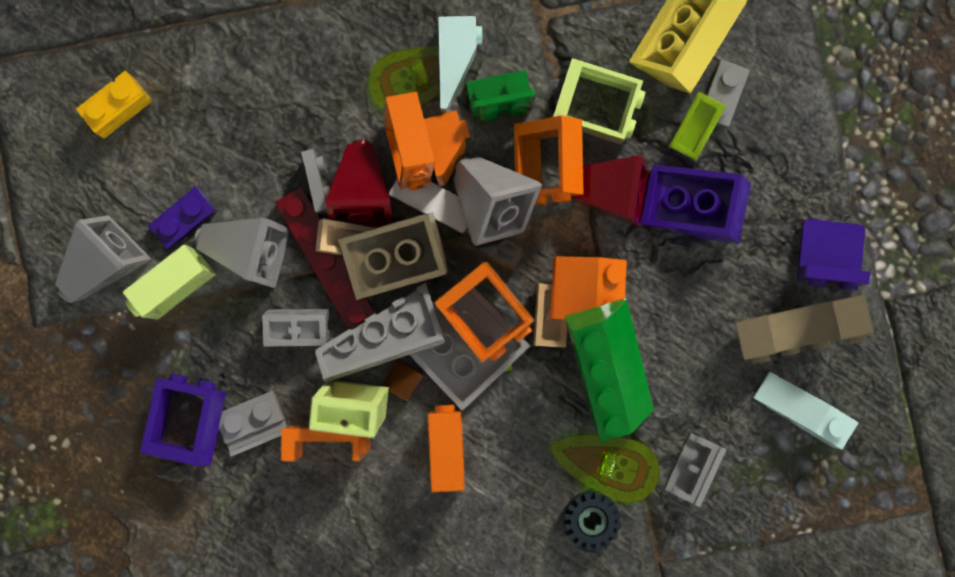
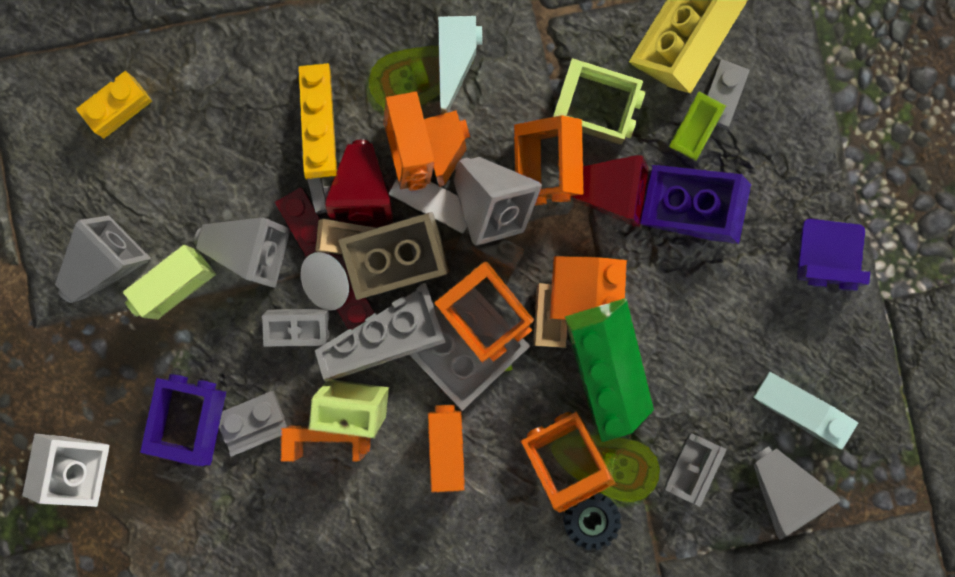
dark purple plate [148,186,217,250] -> none
reddish brown slope [382,360,424,402] -> none
green bracket [466,70,535,122] -> none
dark tan brick [736,295,874,364] -> none
none -> white slope [22,434,109,507]
none -> yellow plate [299,63,337,179]
none -> white sticker [301,252,349,310]
none -> orange window [521,412,616,513]
none -> light grey slope [753,447,841,540]

